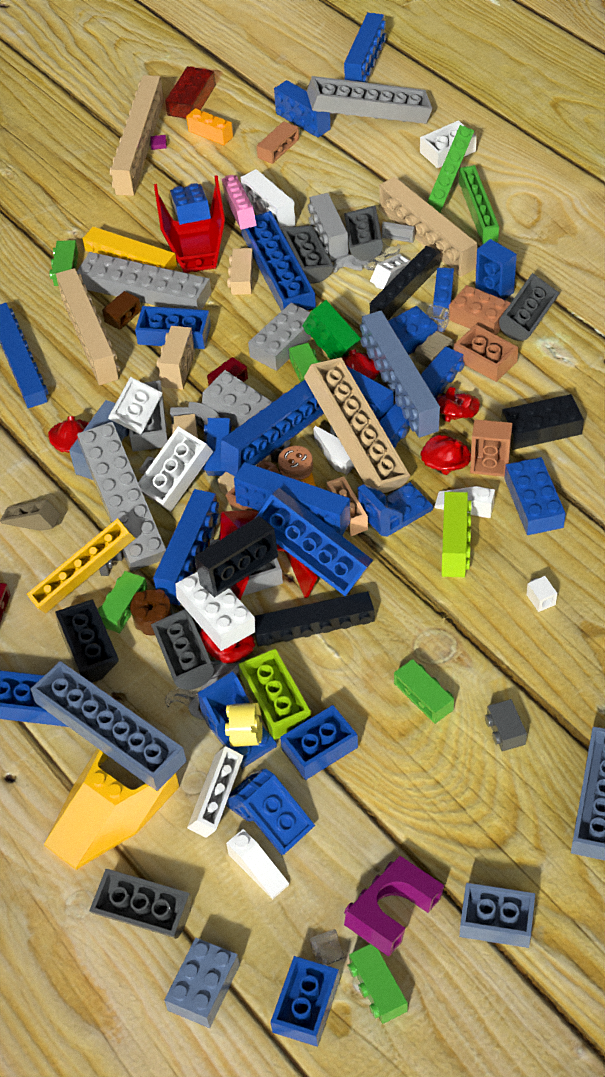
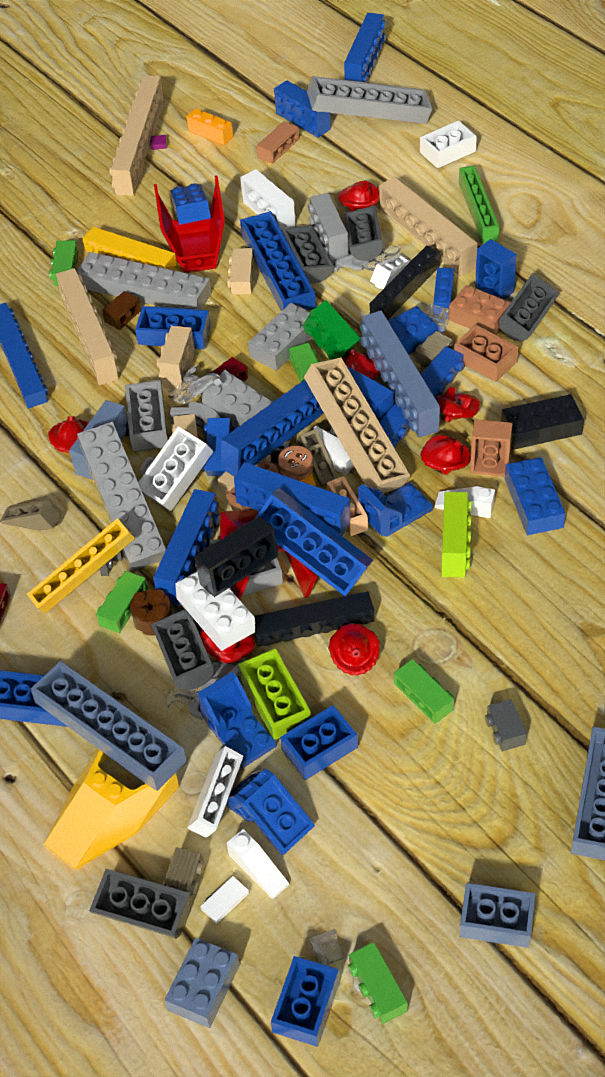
black slope [55,599,119,683] -> none
white tile [108,377,163,435] -> none
clear red brick [165,66,216,119] -> none
bright pink brick [221,175,256,229] -> none
light yellow brick [225,703,262,747] -> none
magenta arch [344,856,445,957] -> none
light grey tile [382,221,415,243] -> none
bright green brick [427,125,474,213] -> none
white brick [526,576,557,612] -> none
none -> dark tan brick [163,847,205,896]
none -> piece [167,366,221,404]
none -> white tile [200,876,249,924]
none -> dark tan slope [297,429,338,486]
none -> red piece [328,623,380,676]
none -> red piece [337,180,380,212]

